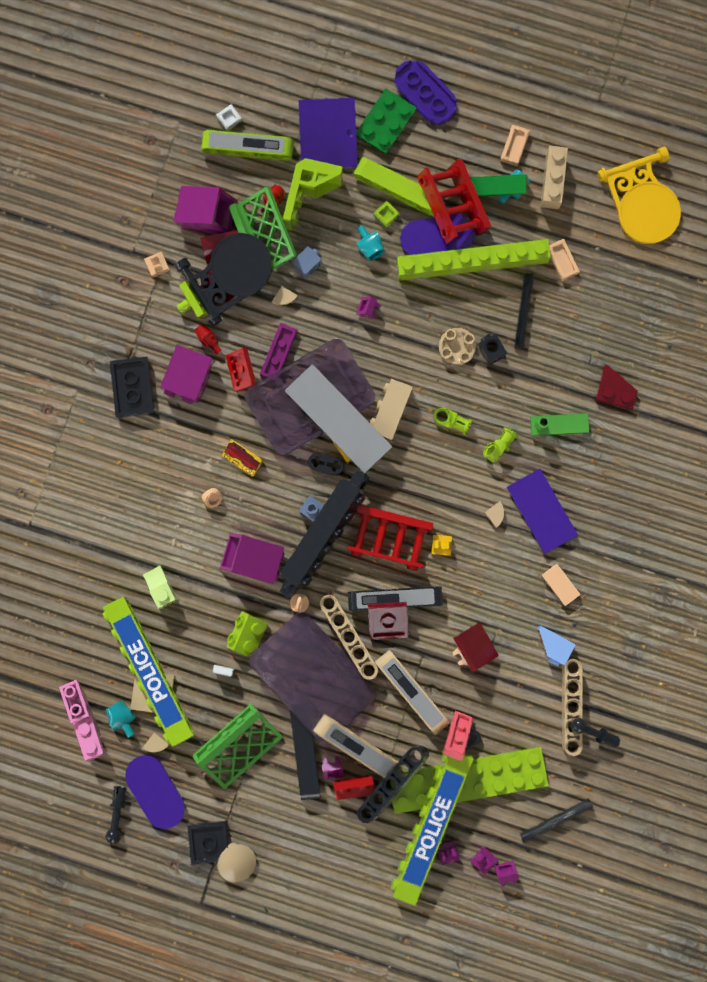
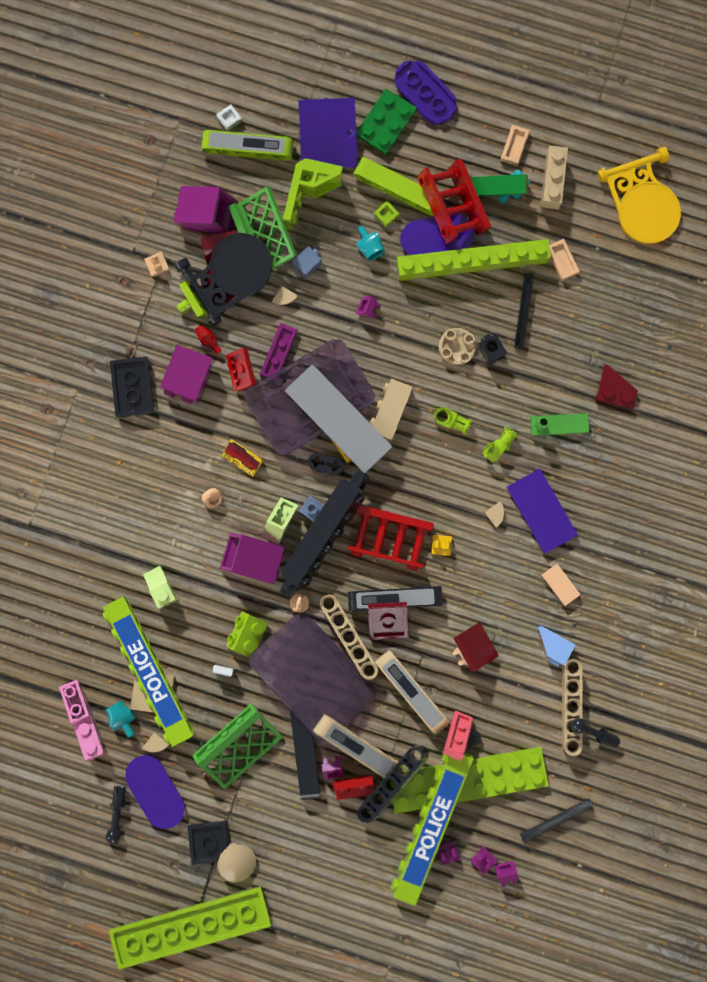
red piece [260,184,285,214] -> none
none -> lime plate [109,886,272,970]
none -> yellowish green arch [261,497,298,545]

